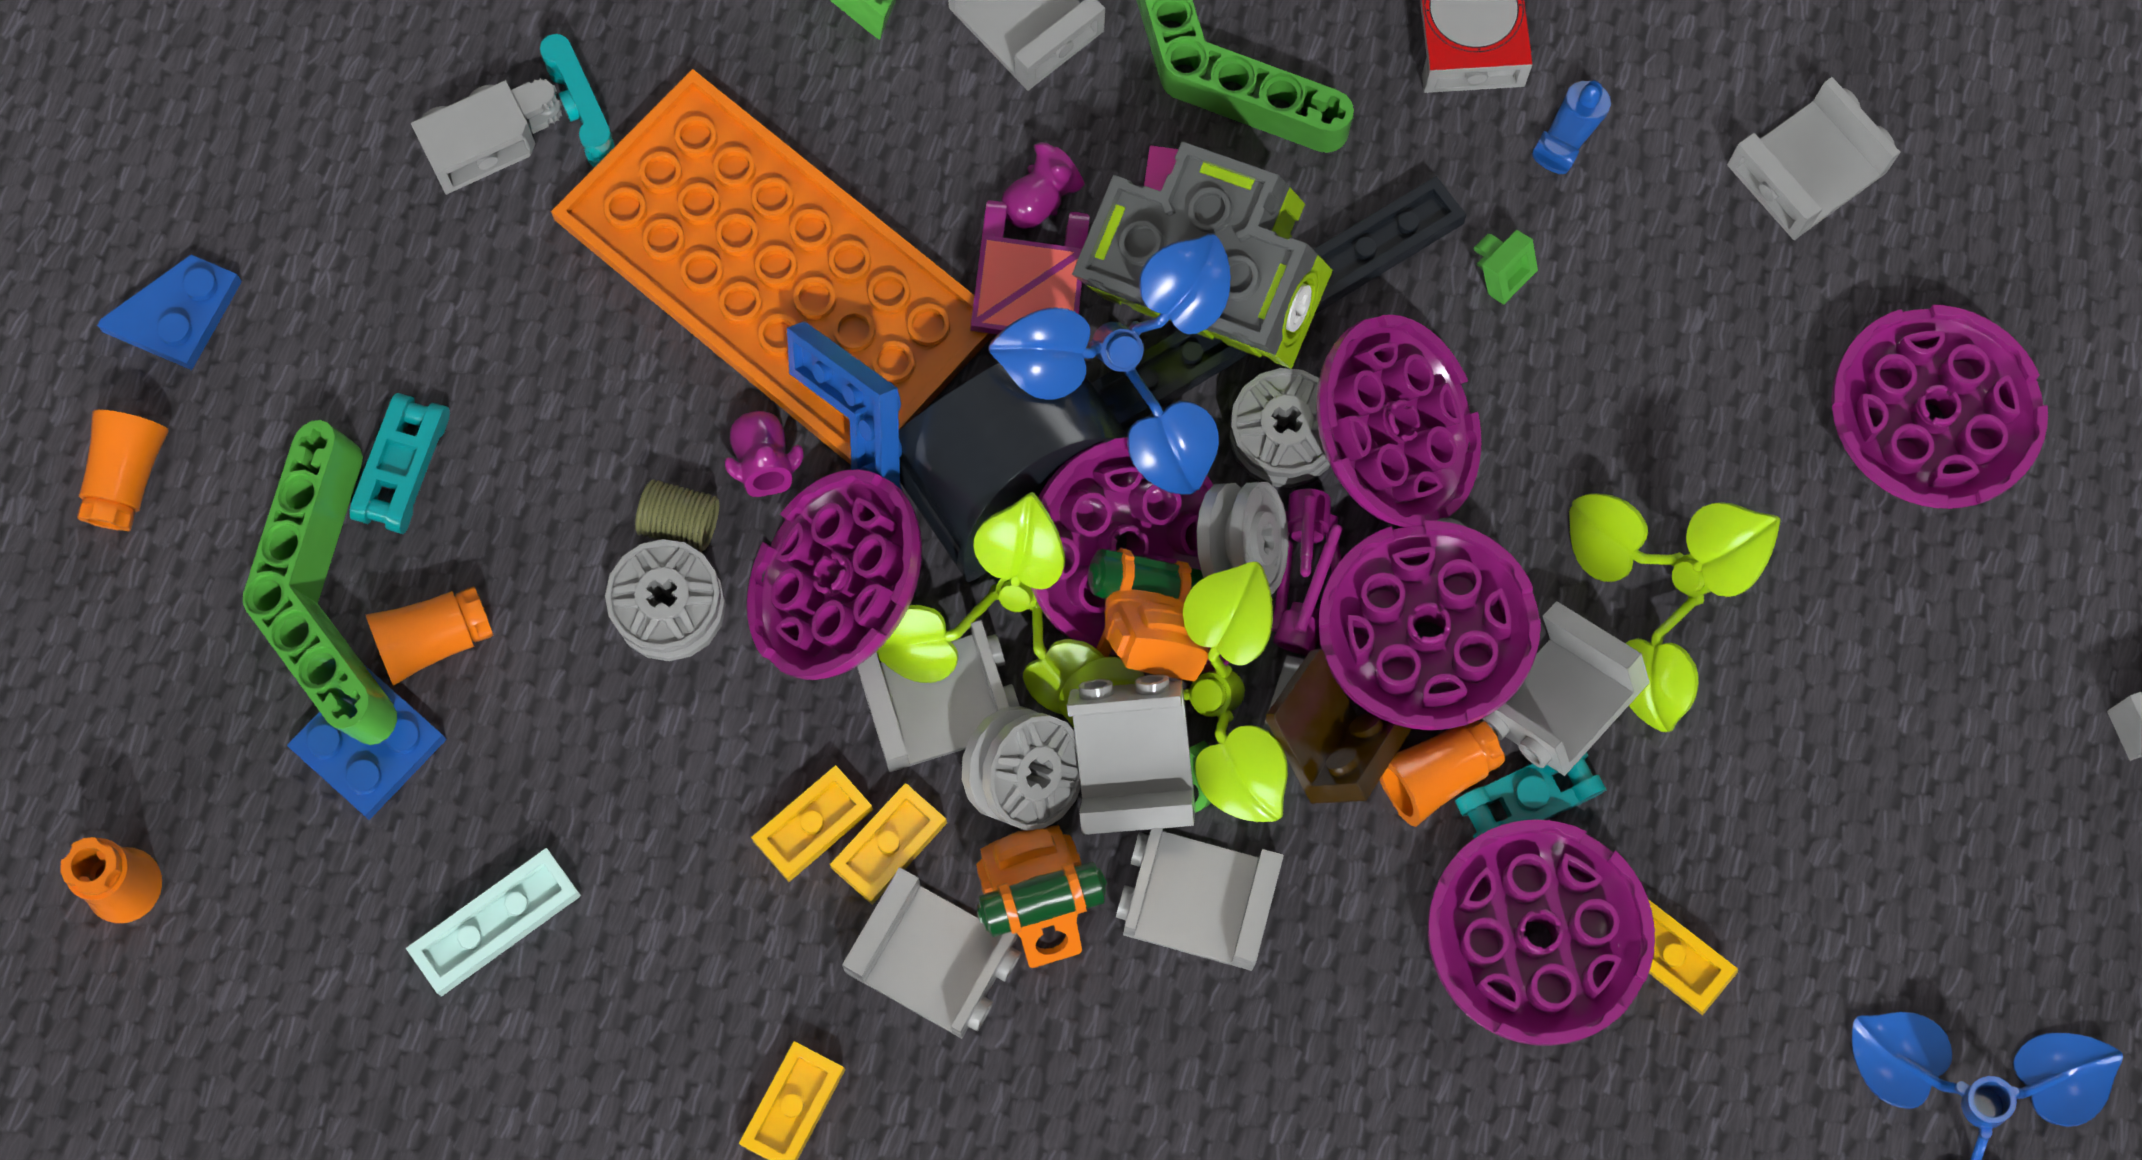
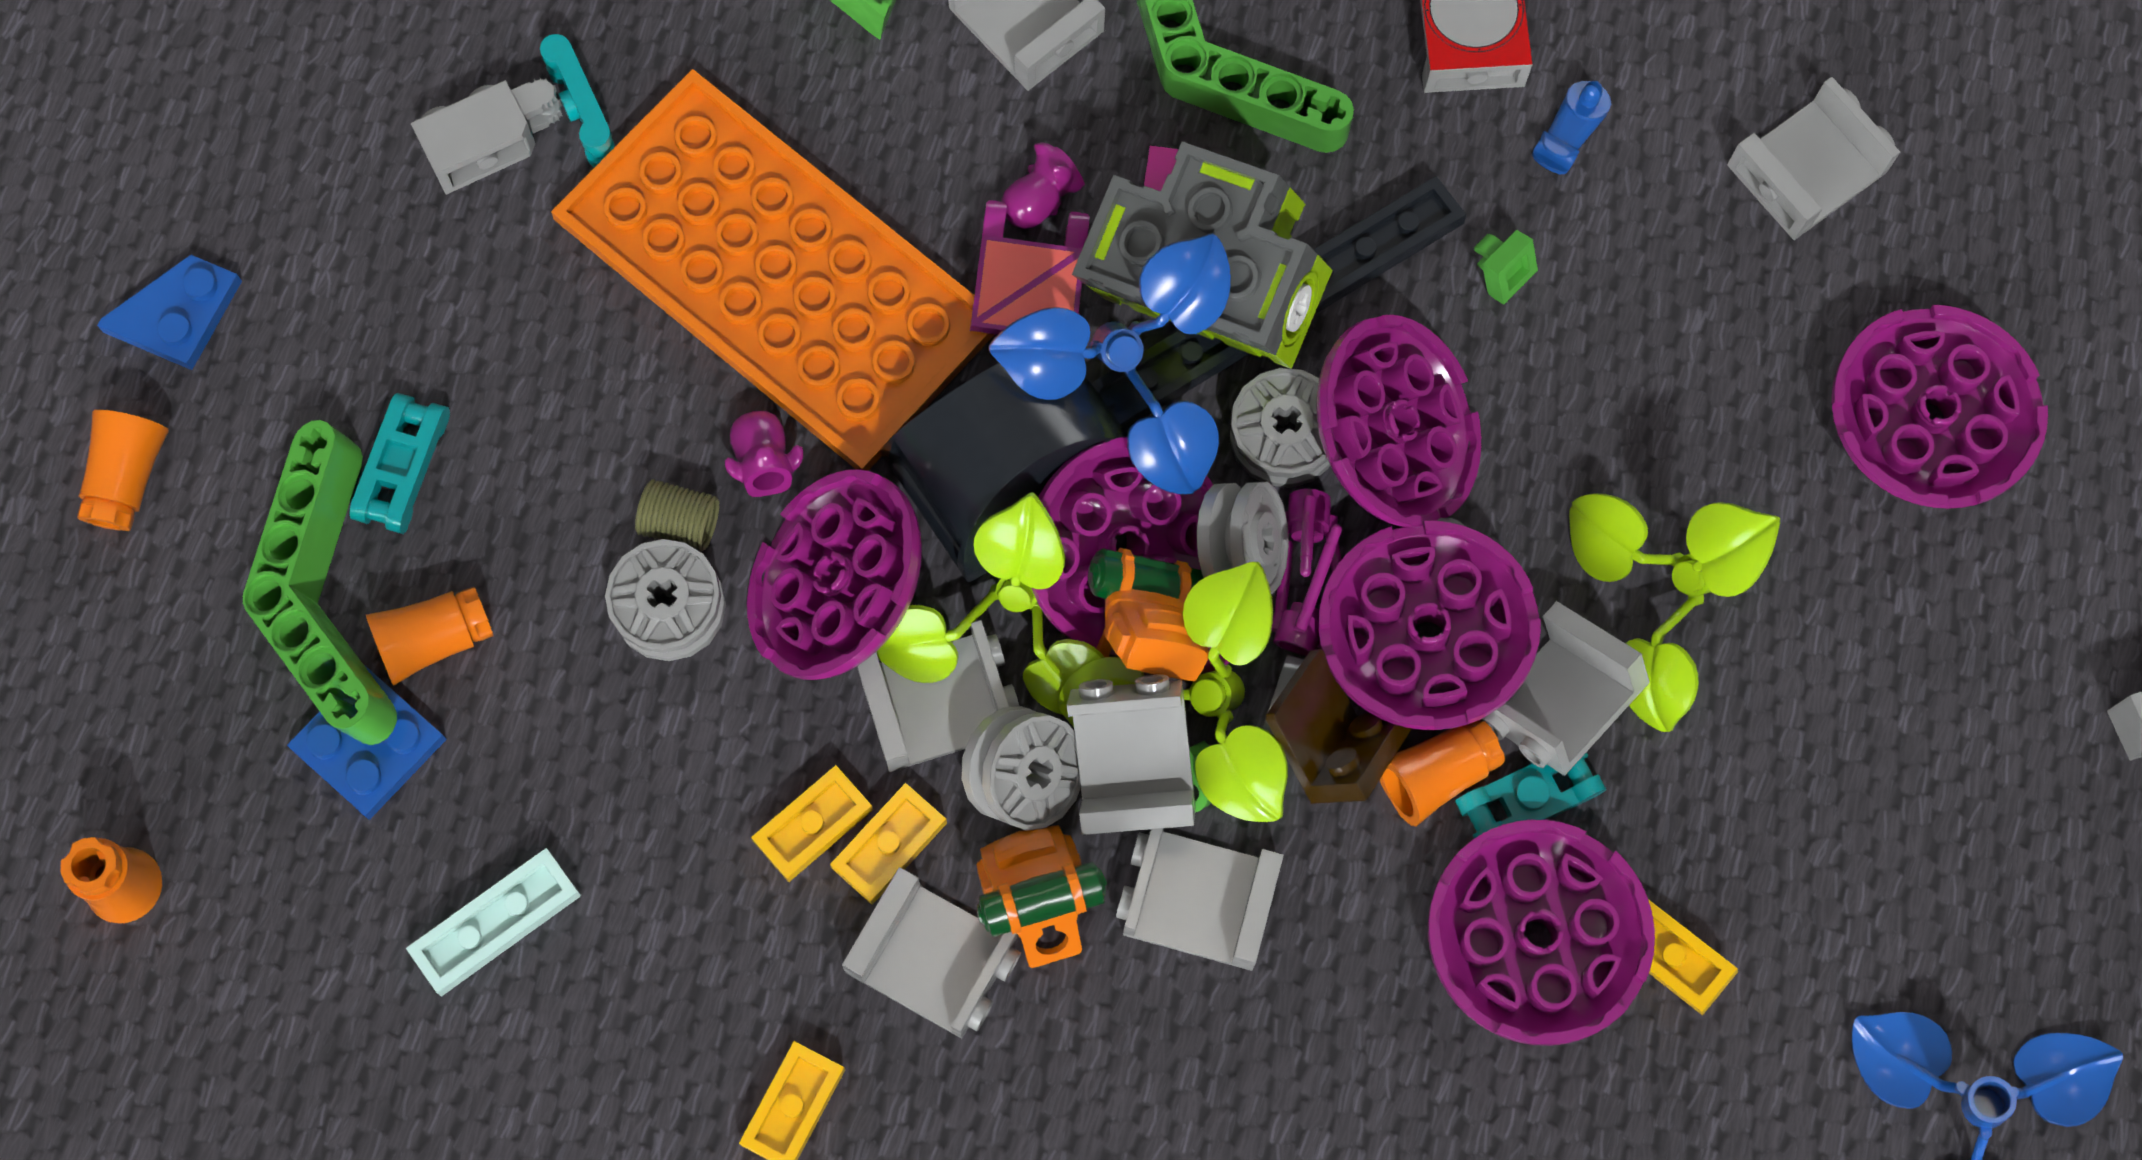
blue plate [787,321,903,492] -> none

